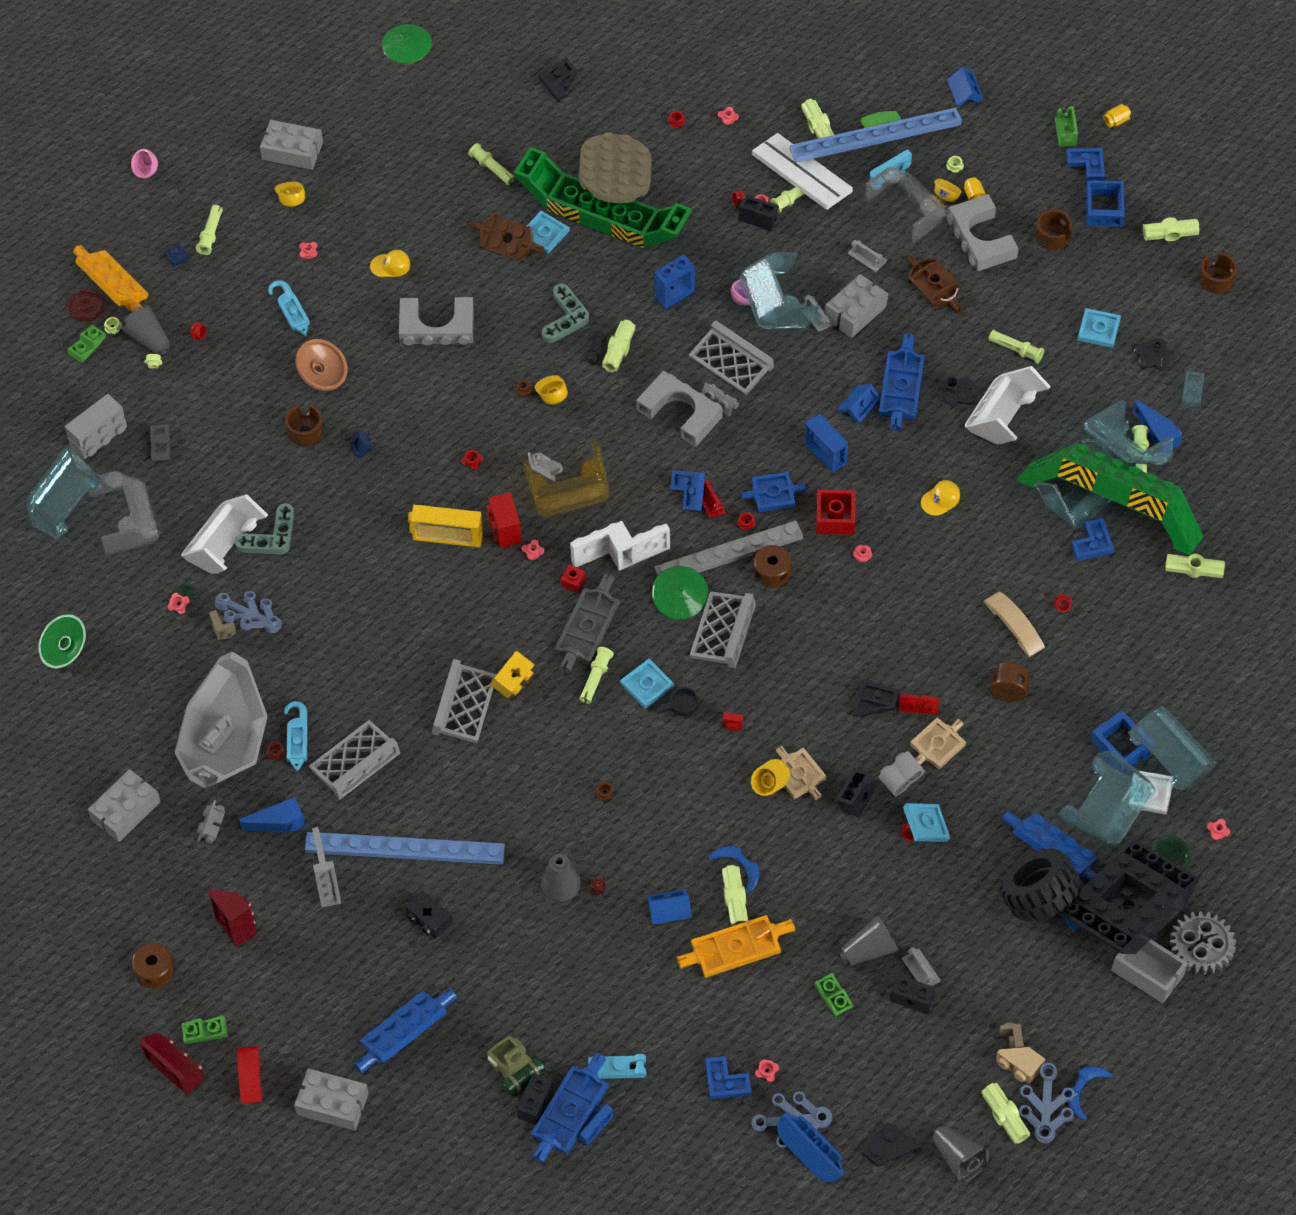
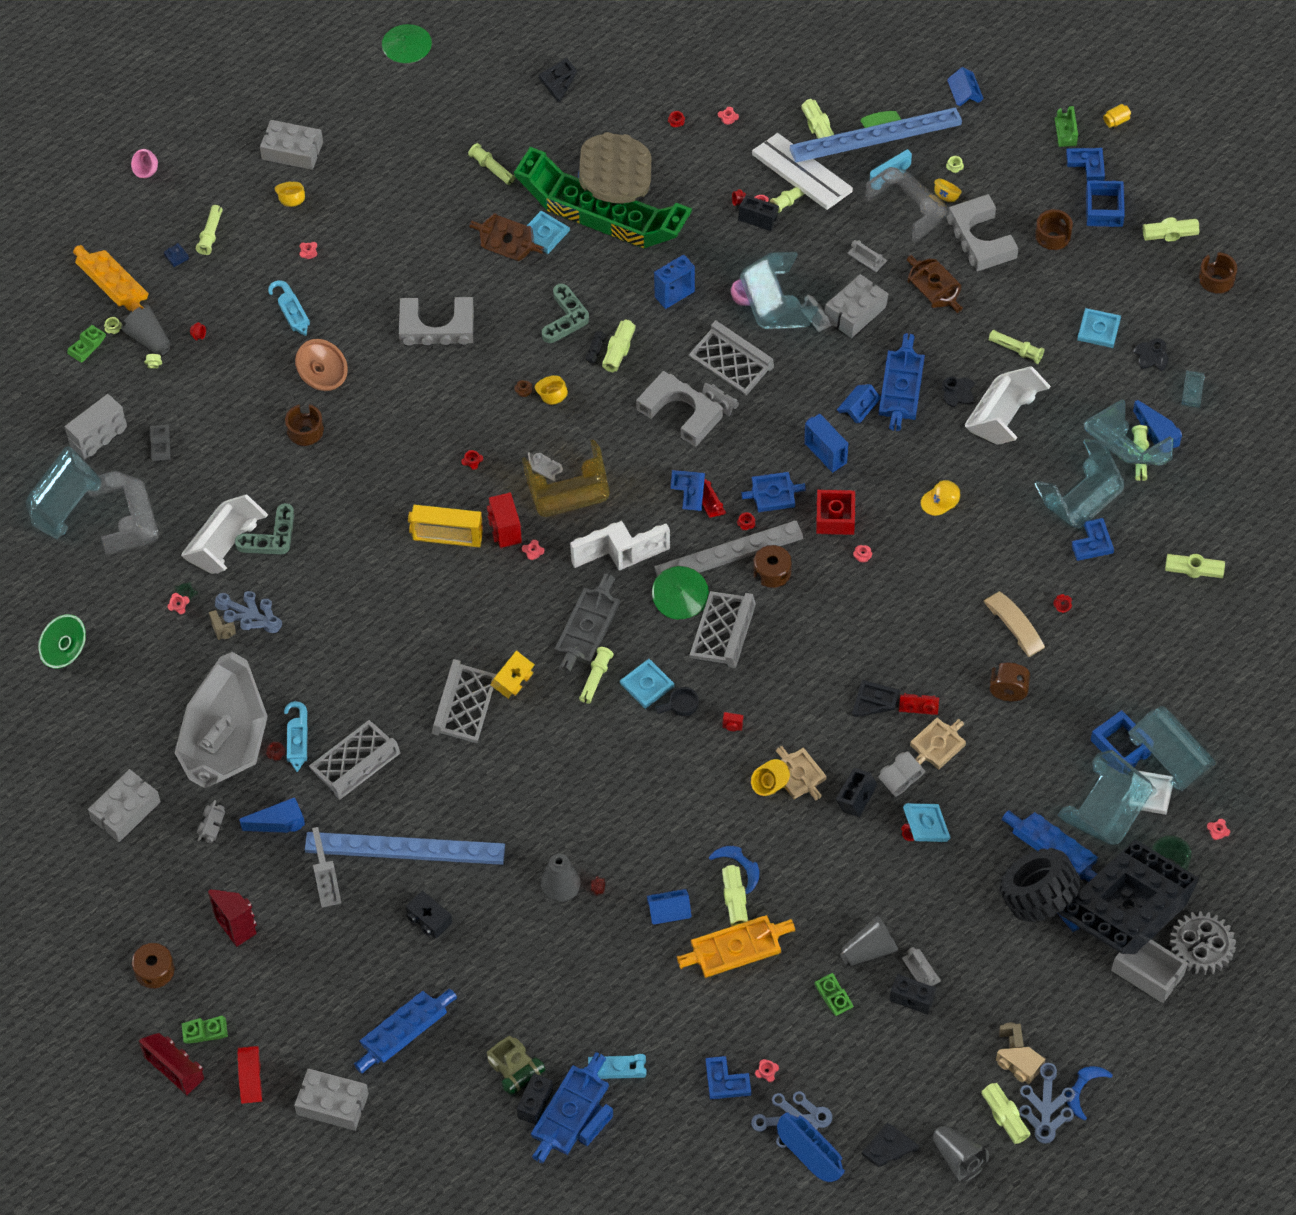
clear red tile [67,289,104,322] -> none
dark blue tile [350,431,375,457] -> none
yellow cap [370,250,410,277] -> none
red plate [560,565,586,594] -> none
reddish brown plate [595,782,614,801] -> none
yellow brick [964,178,986,200] -> none
green slope [1017,443,1203,555] -> none

